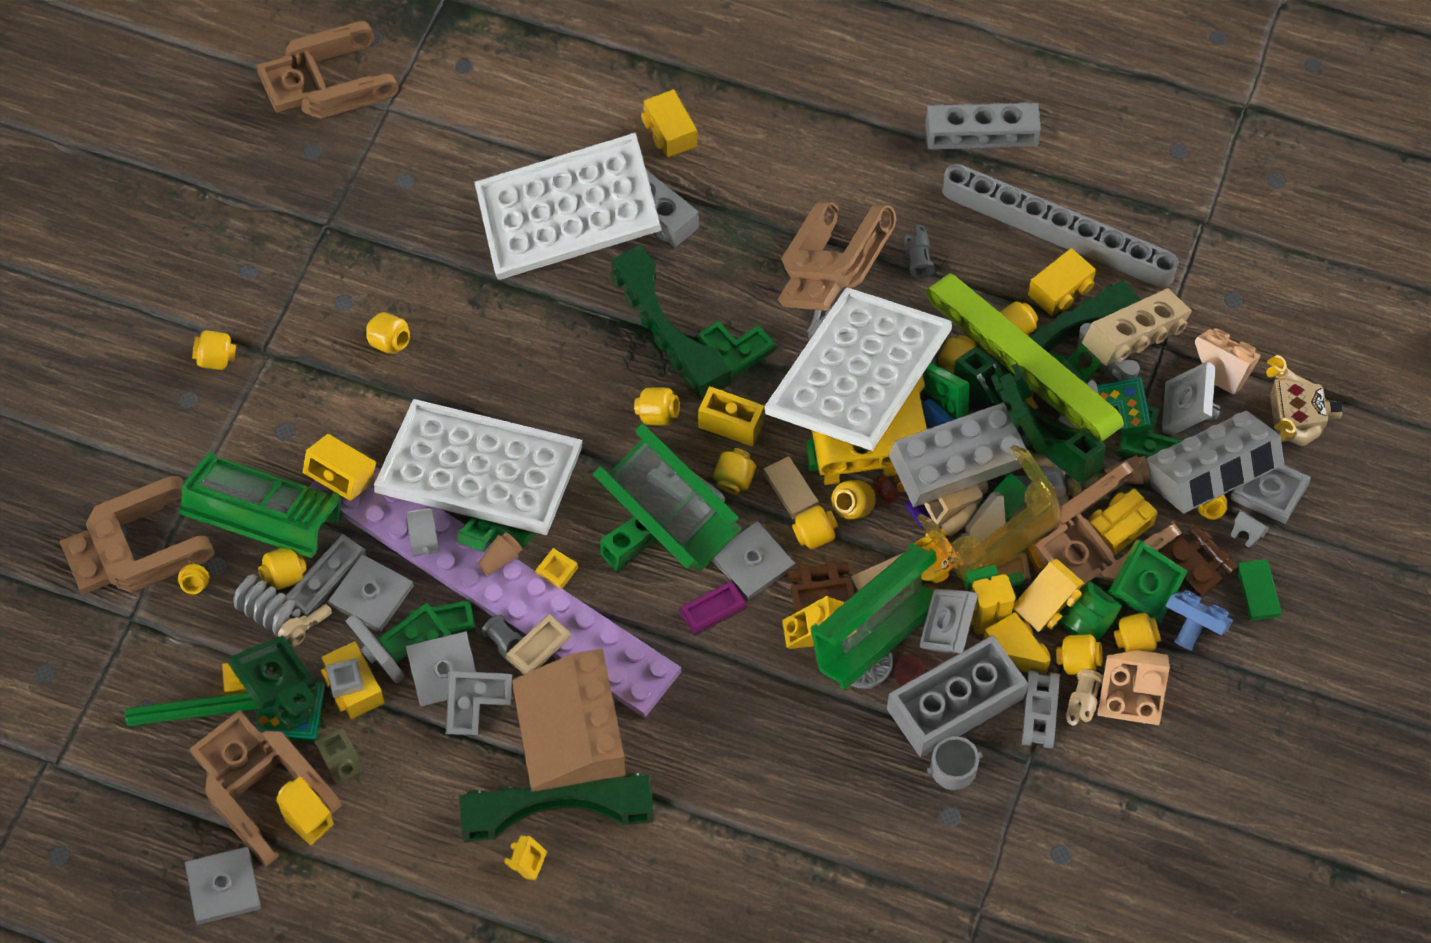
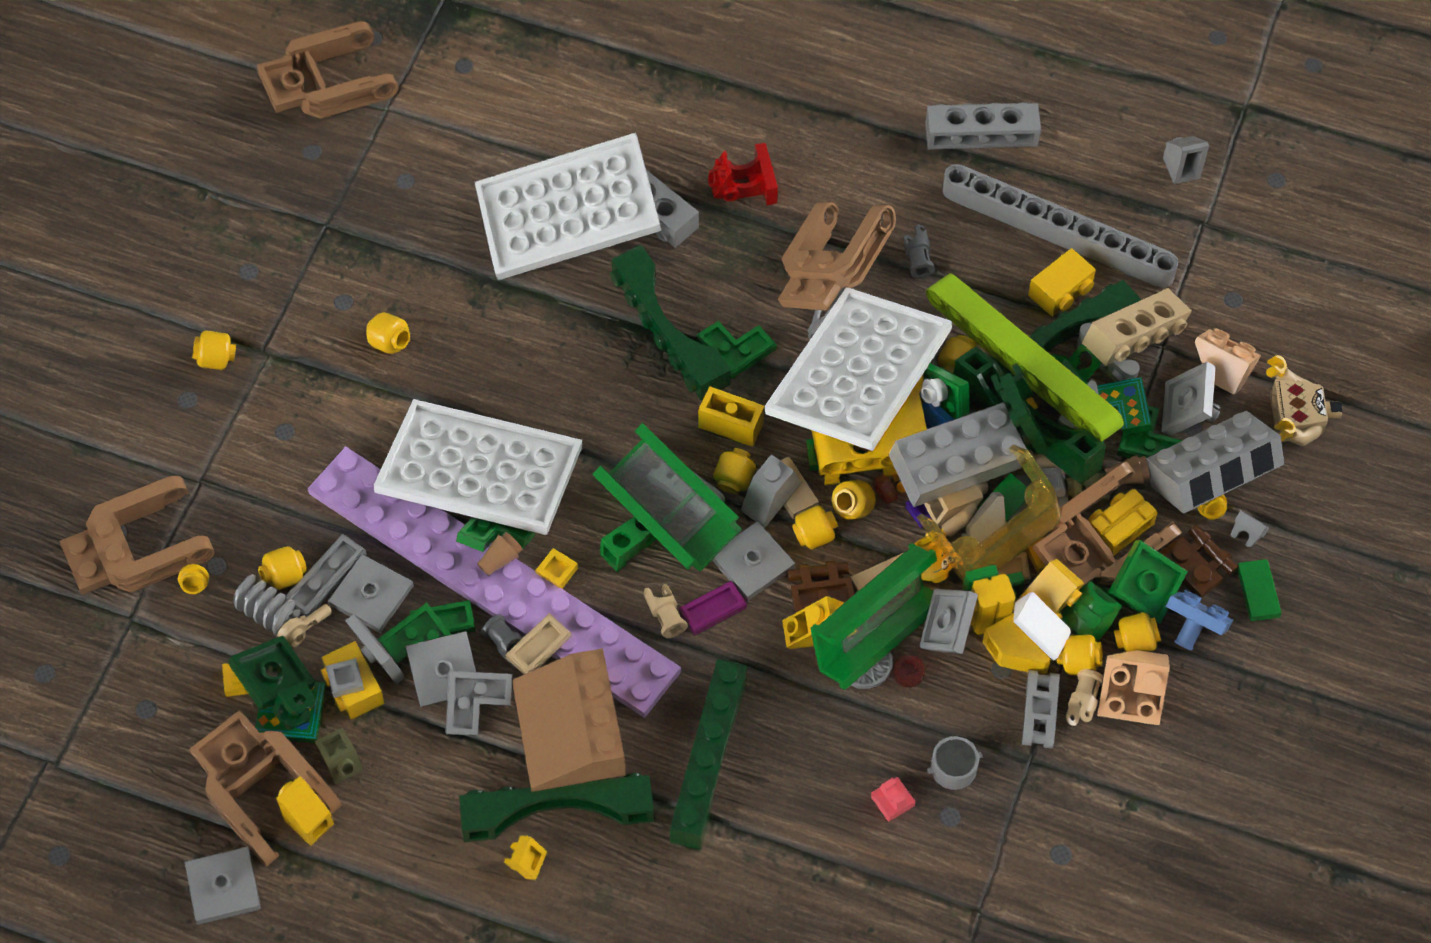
green axle [125,692,274,726] -> none
green piece [179,451,342,558] -> none
yellow brick [302,434,376,501] -> none
light grey piece [406,508,439,557] -> none
yellow head [634,388,680,425] -> none
yellow brick [641,89,697,158] -> none
light grey brick [887,635,1028,758] -> none
yellow head [1000,302,1038,336] -> none
light grey plate [1230,465,1311,524] -> none
none -> tan piece [644,584,688,638]
none -> dark green arch [670,659,747,850]
none -> red tile [708,142,778,206]
none -> light grey slope [741,454,802,528]
none -> coral tile [871,777,916,822]
none -> white plate [921,378,948,407]
none -> white slope [1014,592,1071,660]
none -> light grey slope [1163,136,1209,184]

